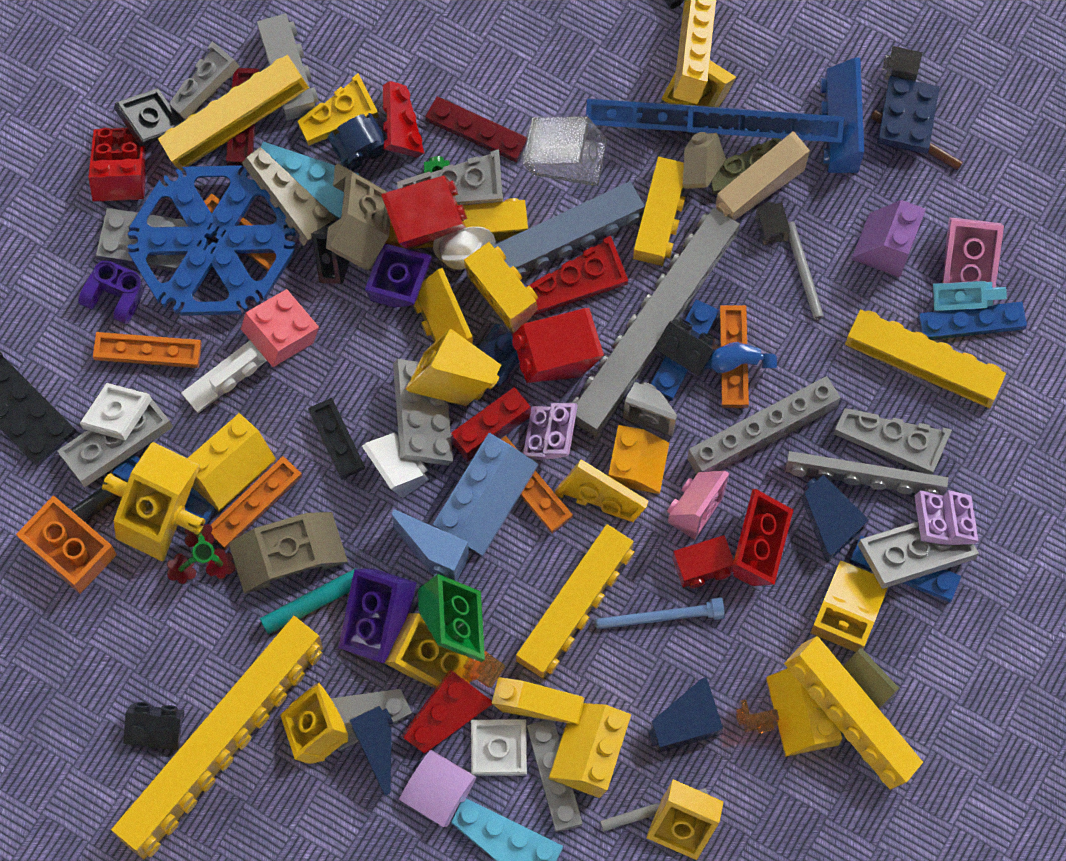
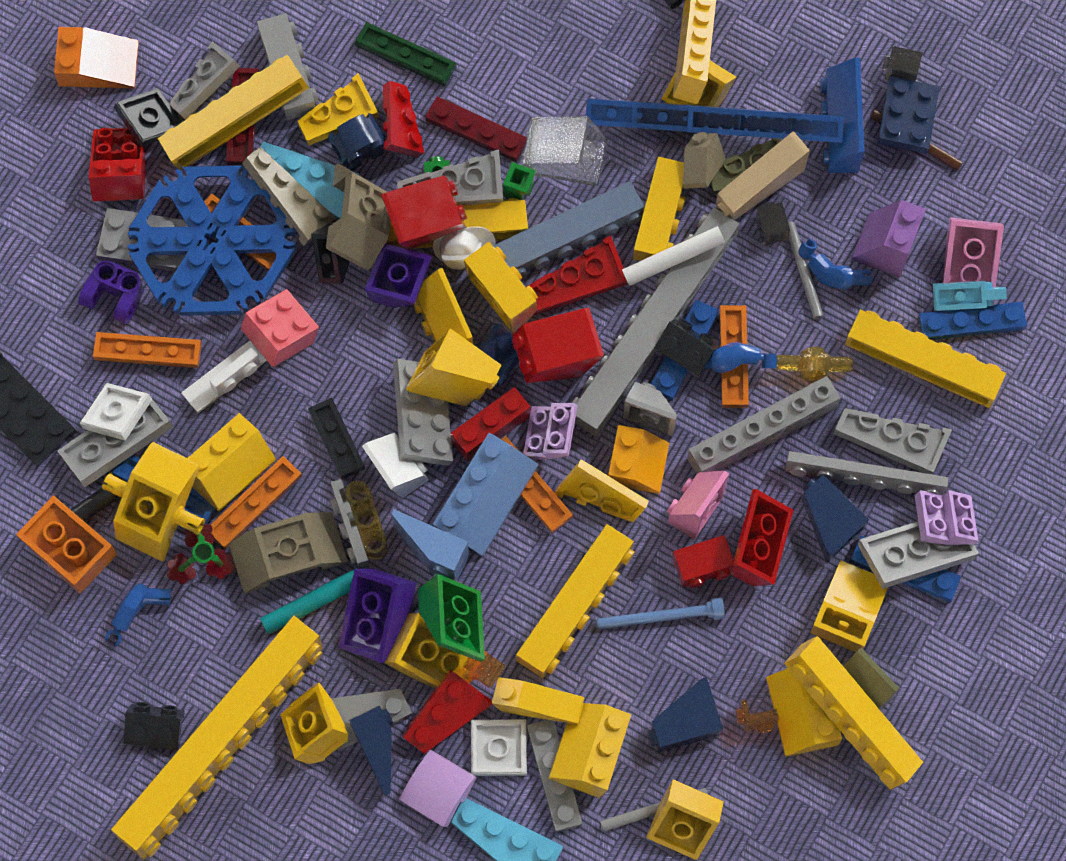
none -> slope [54,27,139,89]
none -> blue arm [105,583,171,647]
none -> light grey wing [330,479,369,569]
none -> clear yellow beam [345,481,387,560]
none -> dark green tile [355,22,456,87]
none -> green brick [503,162,536,200]
none -> white piece [622,226,725,286]
none -> clear yellow axle [777,347,853,381]
none -> blue arm [798,239,873,290]

